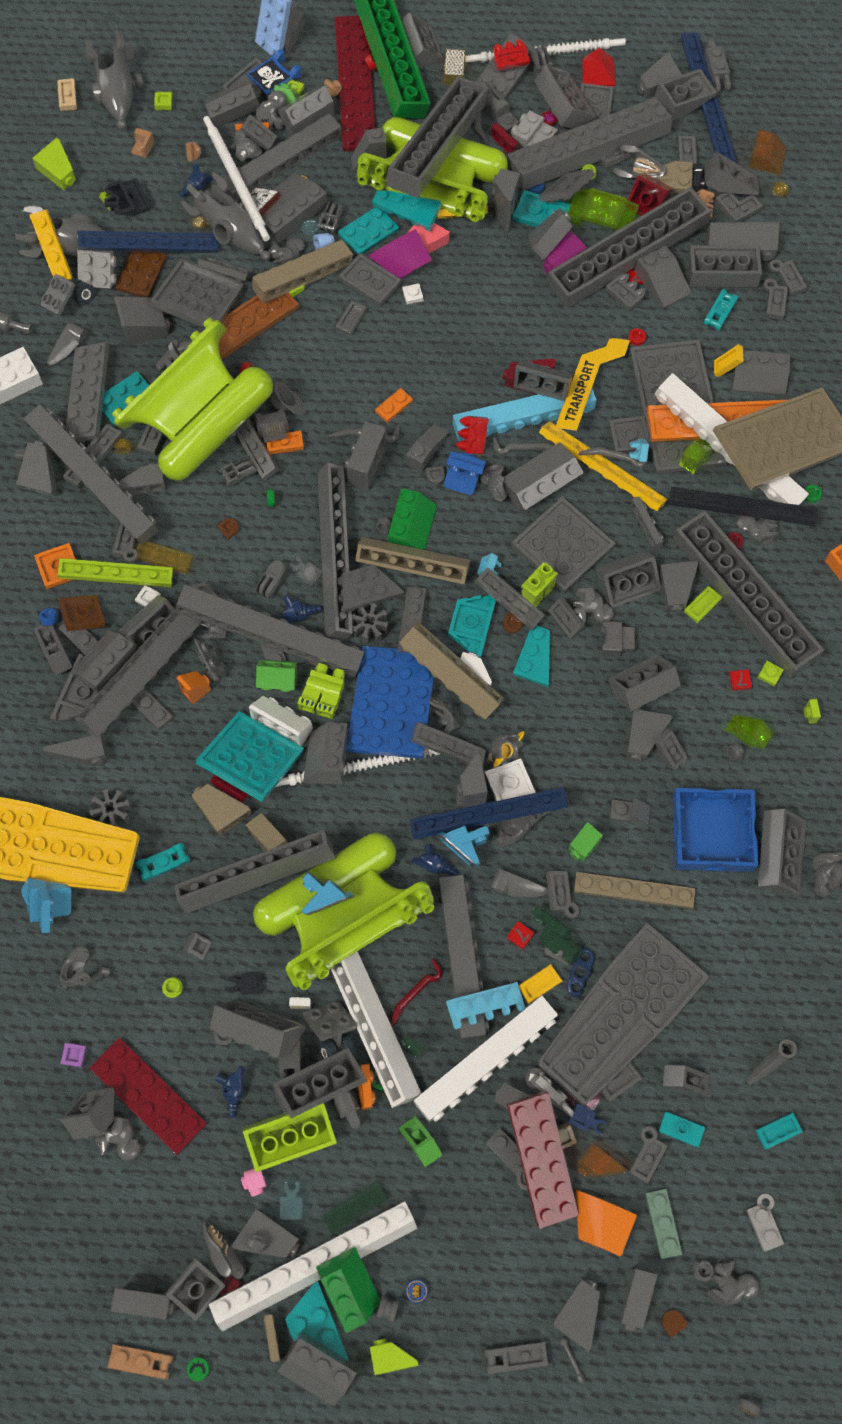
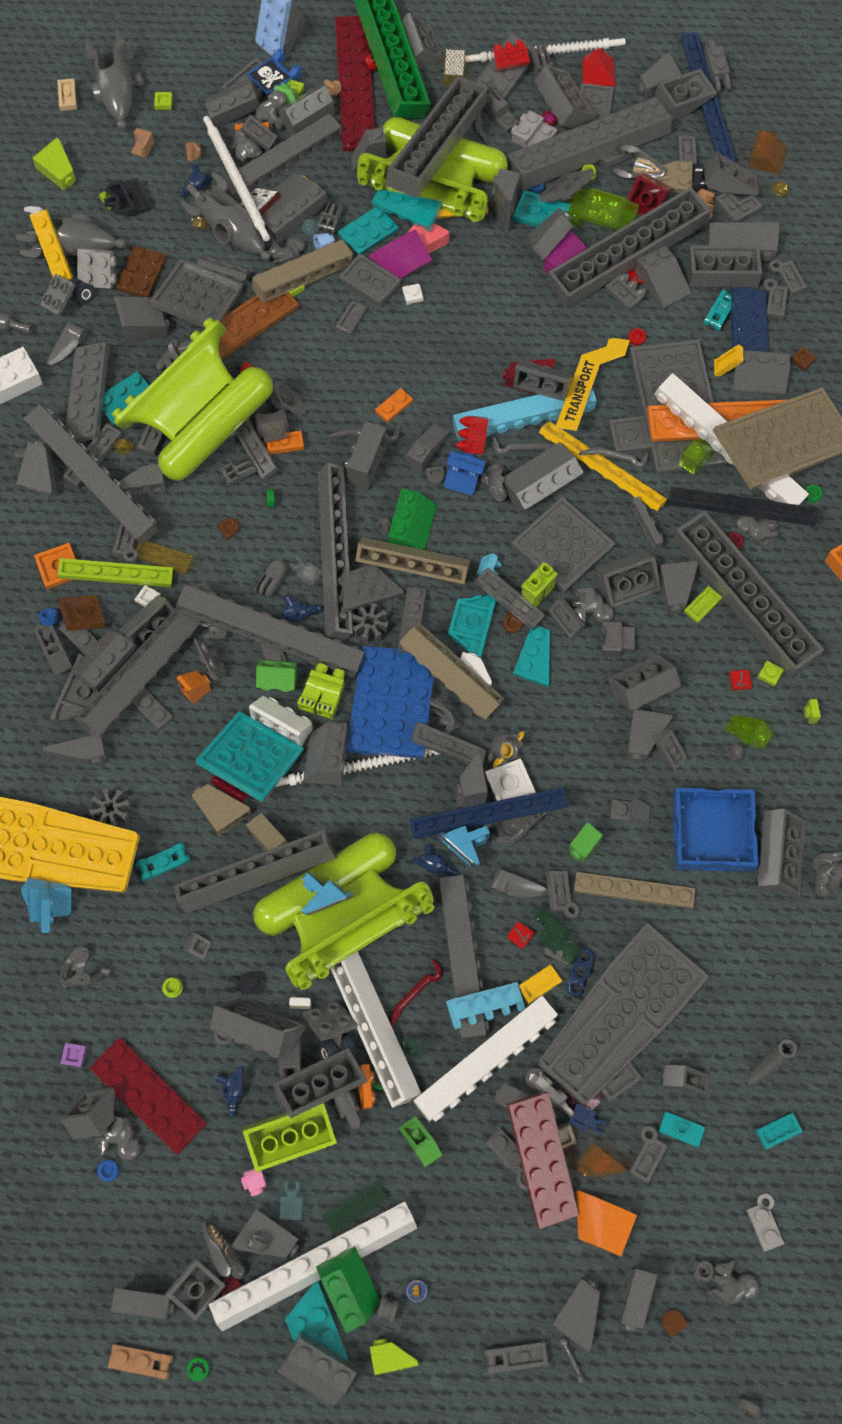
dark blue plate [77,231,218,253] -> none
dark tan tile [264,1314,281,1362] -> none
dark red plate [490,122,518,154] -> none
medium azure tile [628,439,649,462] -> none
sand green plate [645,1189,682,1259] -> none
none -> blue tile [97,1160,119,1182]
none -> dark blue plate [731,286,768,352]
none -> reddish brown plate [790,346,816,371]

